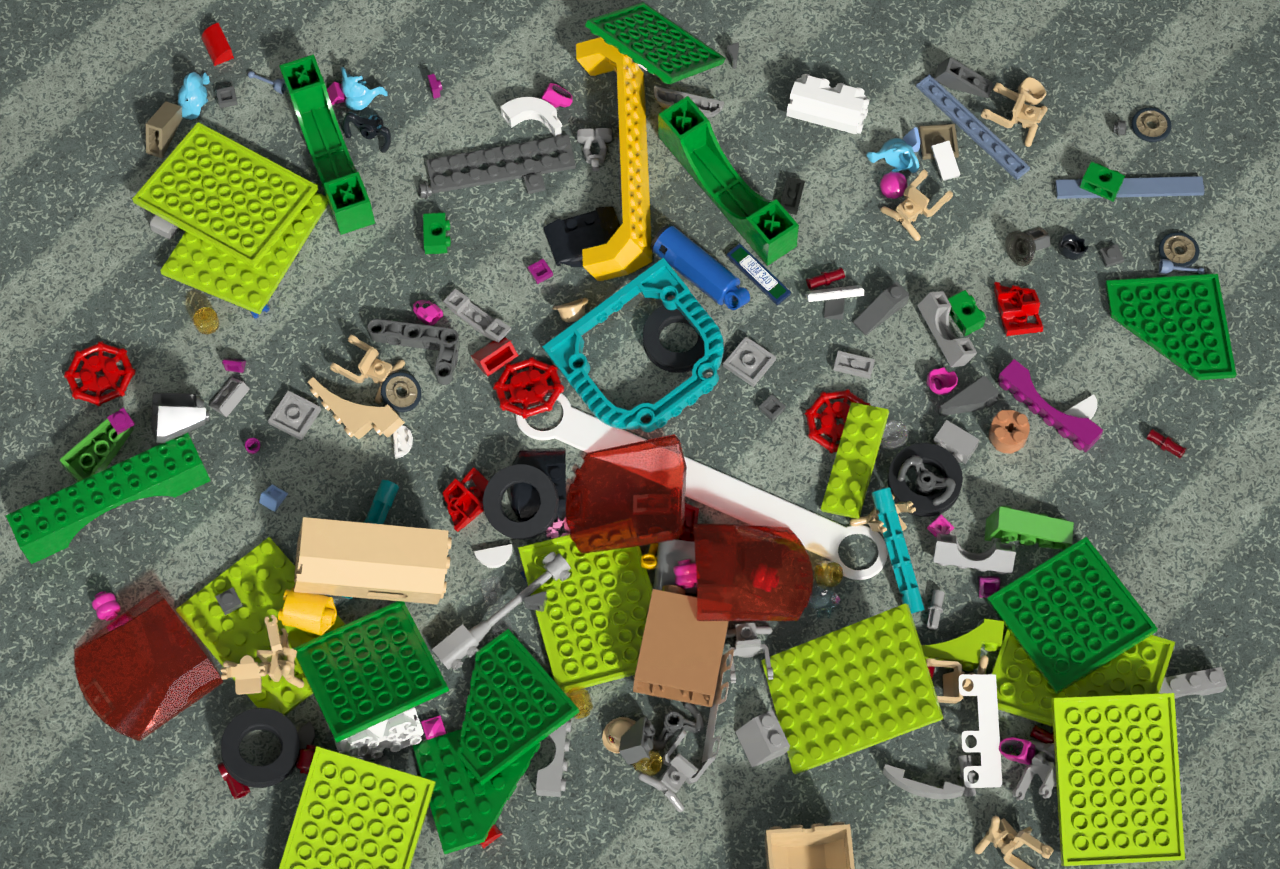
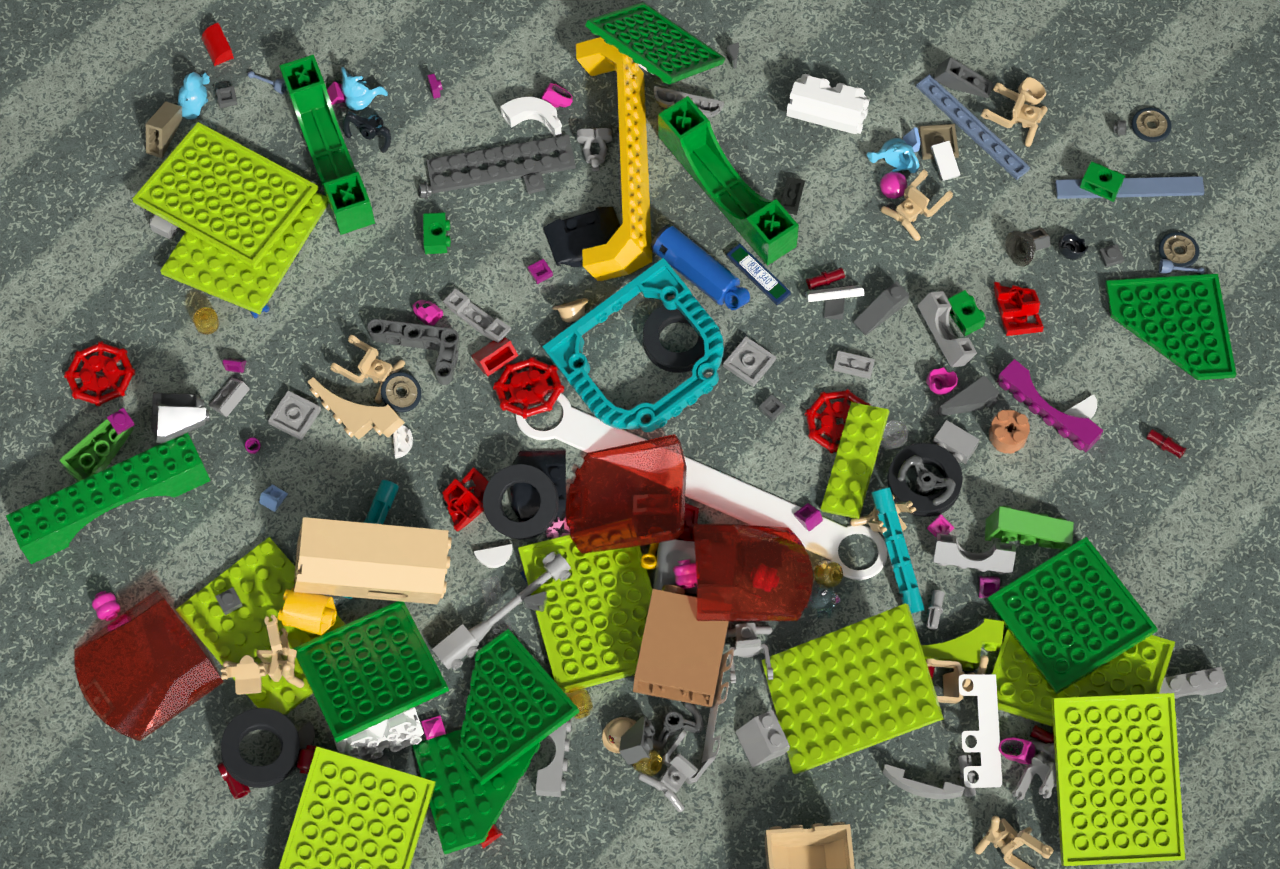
none -> magenta slope [793,503,823,531]

